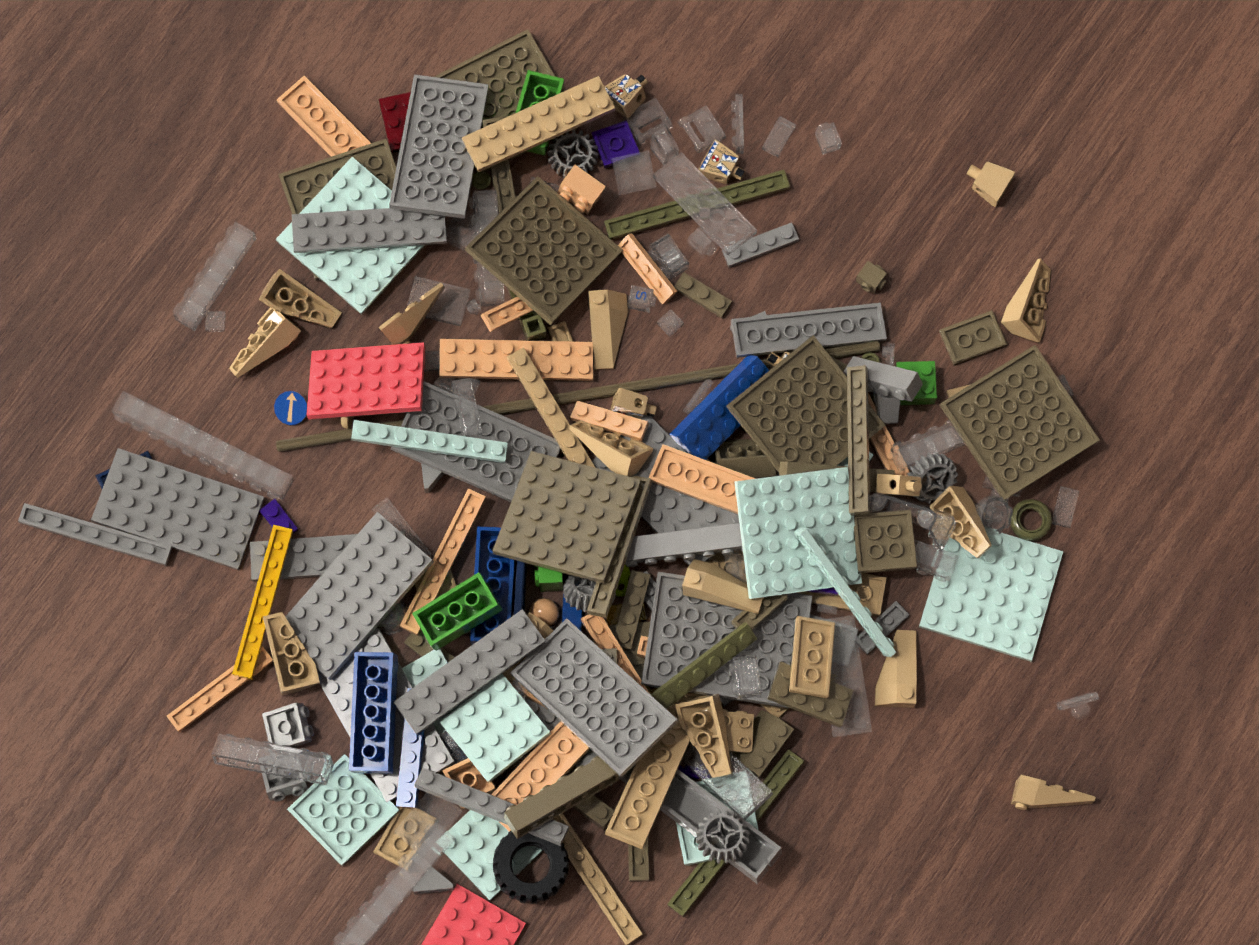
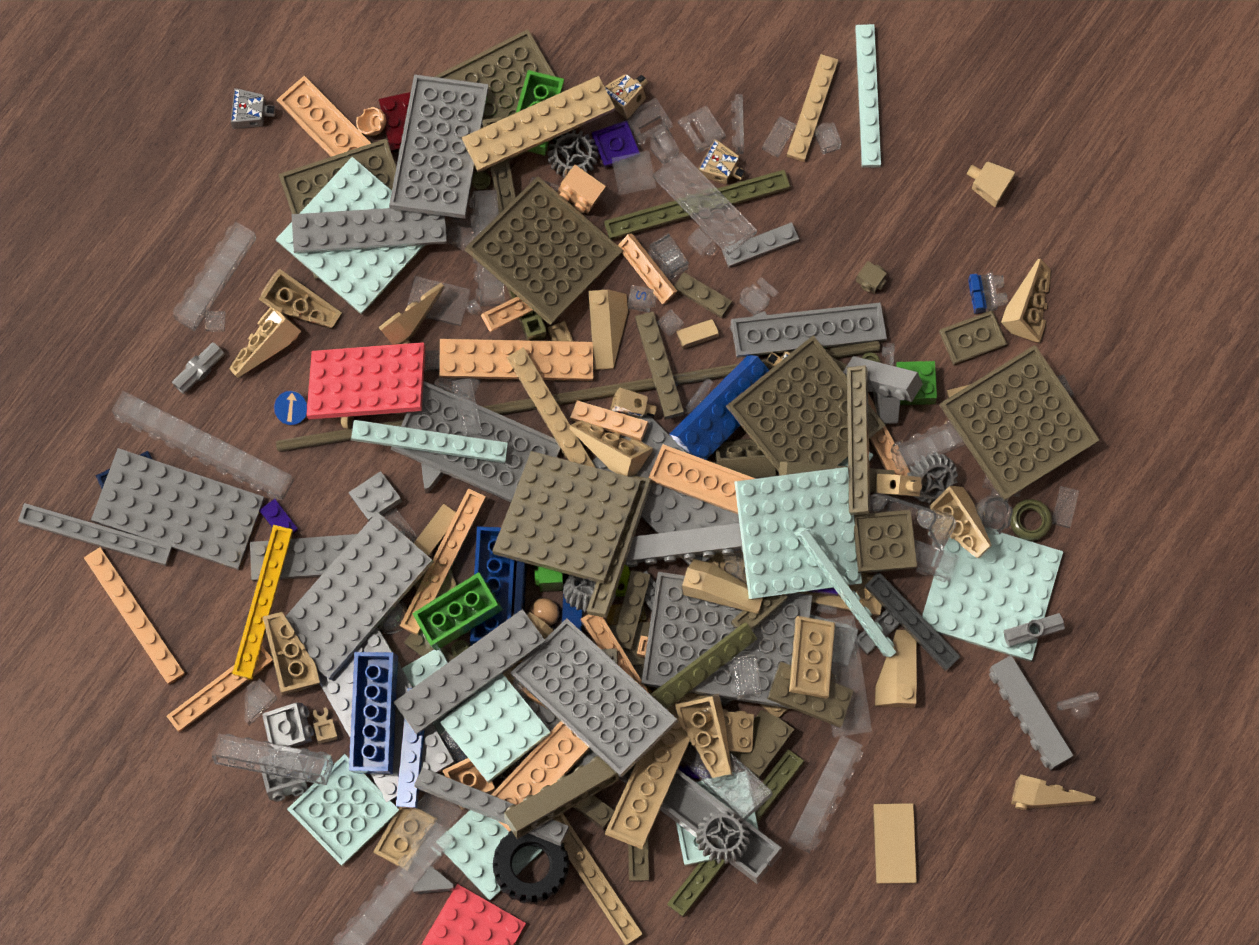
none -> light nougat plate [84,547,185,685]
none -> light grey piece [172,342,225,394]
none -> light grey torso [231,88,275,129]
none -> clear slope [245,679,278,726]
none -> tan plate [313,707,337,744]
none -> light grey plate [348,471,402,521]
none -> light nougat hair [356,107,387,136]
none -> tan tile [414,504,456,556]
none -> olive plate [451,640,470,657]
none -> dark tan plate [635,312,684,420]
none -> tan slope [676,319,719,349]
none -> clear brick [740,277,779,315]
none -> tan plate [787,54,838,162]
none -> clear brick [788,735,864,853]
none -> light aqua plate [855,24,881,168]
none -> dark grey plate [864,572,960,671]
none -> tan tile [873,804,917,884]
none -> hips [968,272,1008,314]
none -> light grey brick [989,655,1073,770]
none -> light grey piece [1003,613,1065,647]

